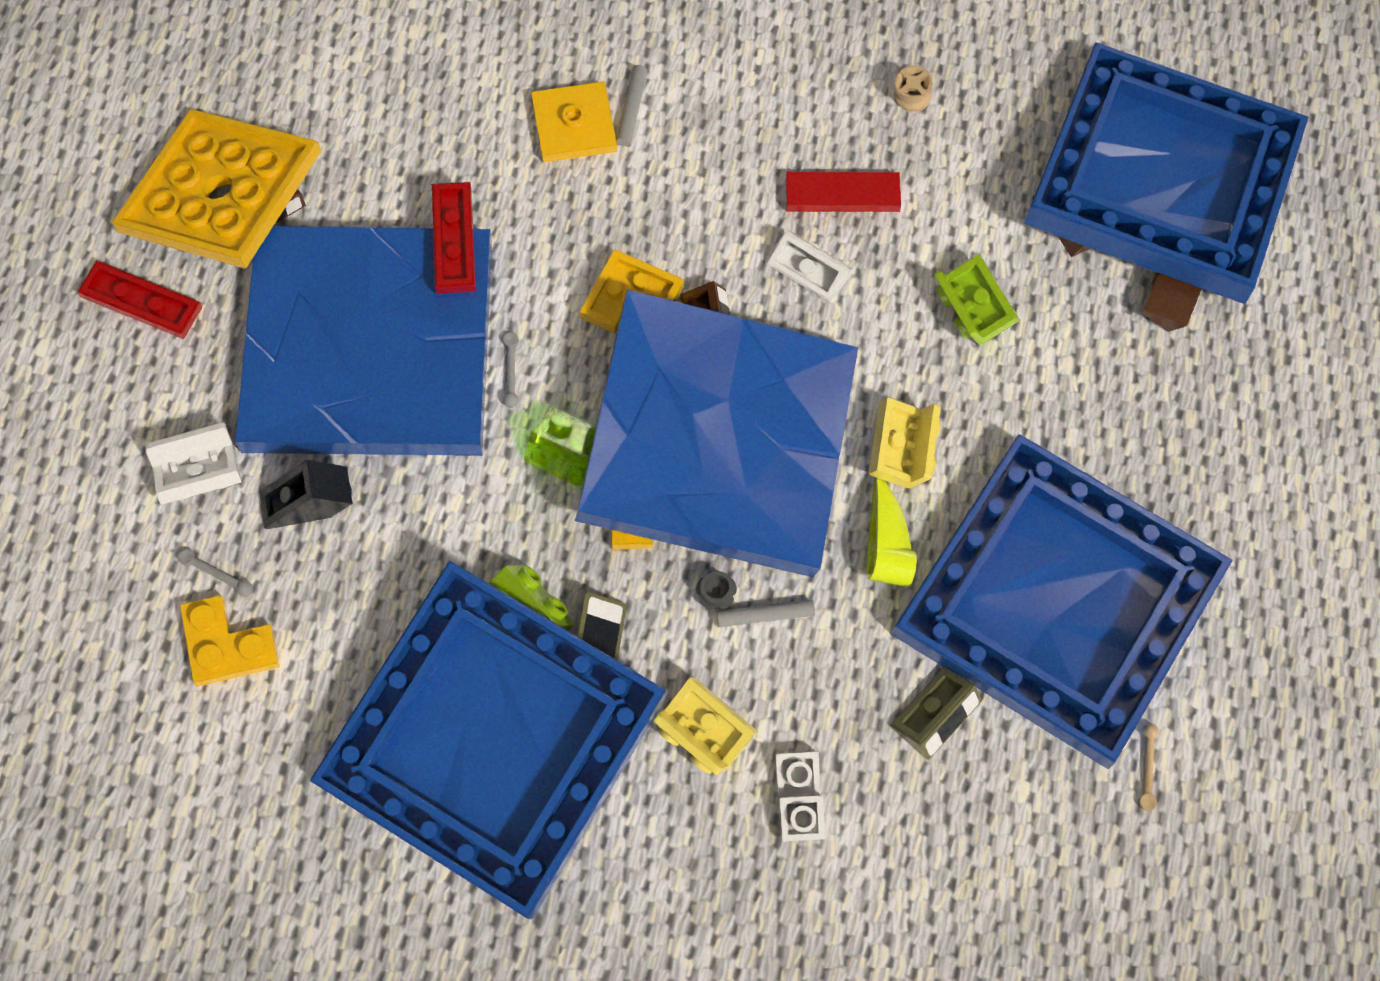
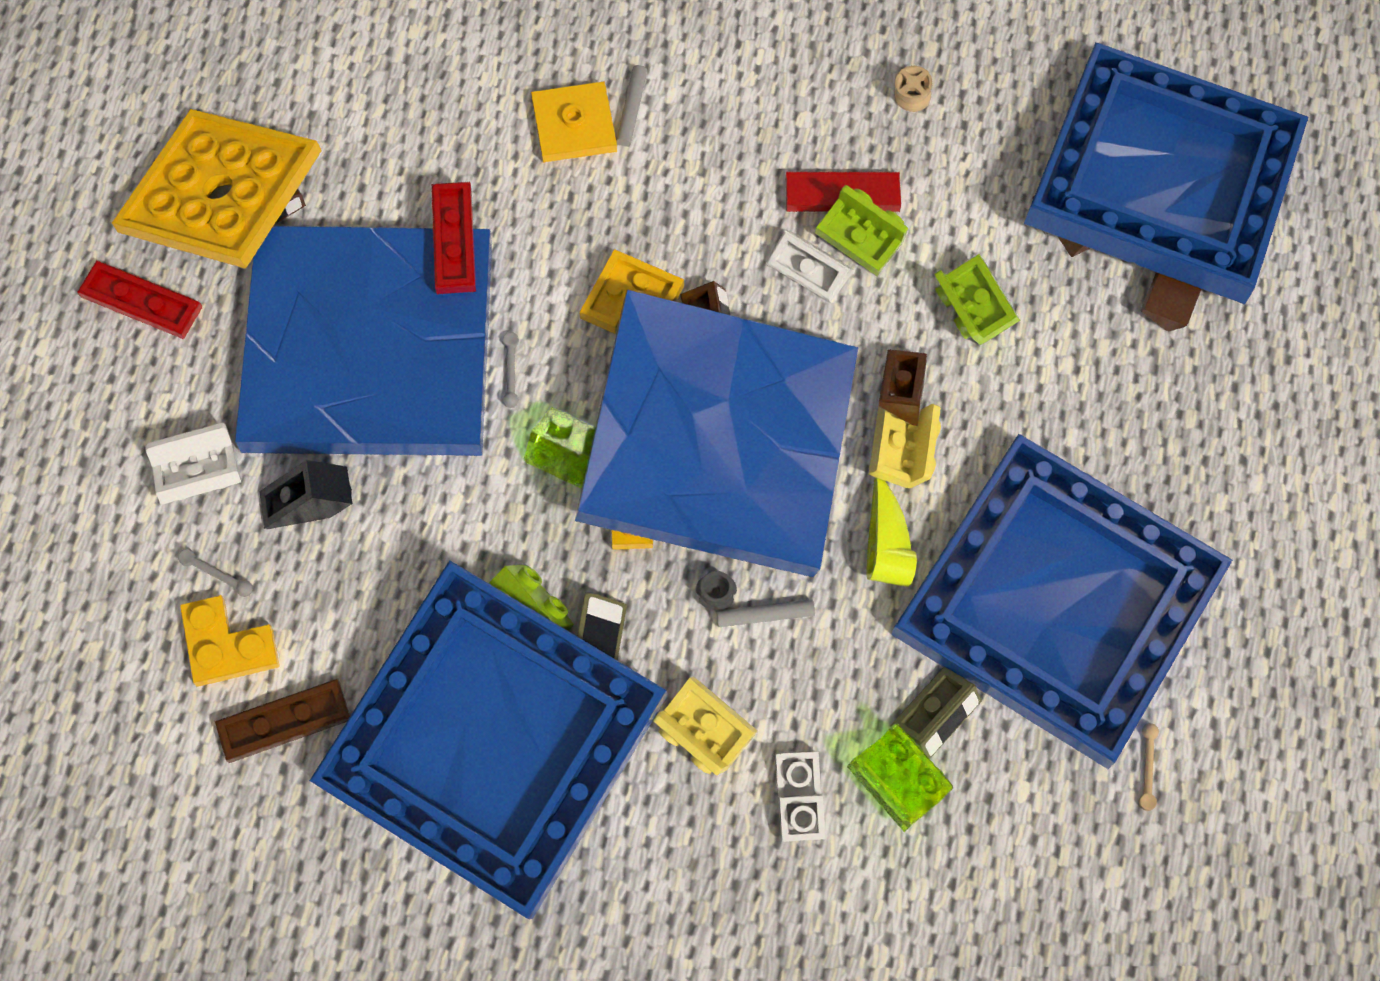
none -> reddish brown tile [215,679,350,763]
none -> lime bracket [815,185,908,276]
none -> clear neon green bracket [847,724,953,832]
none -> reddish brown slope [879,349,927,426]

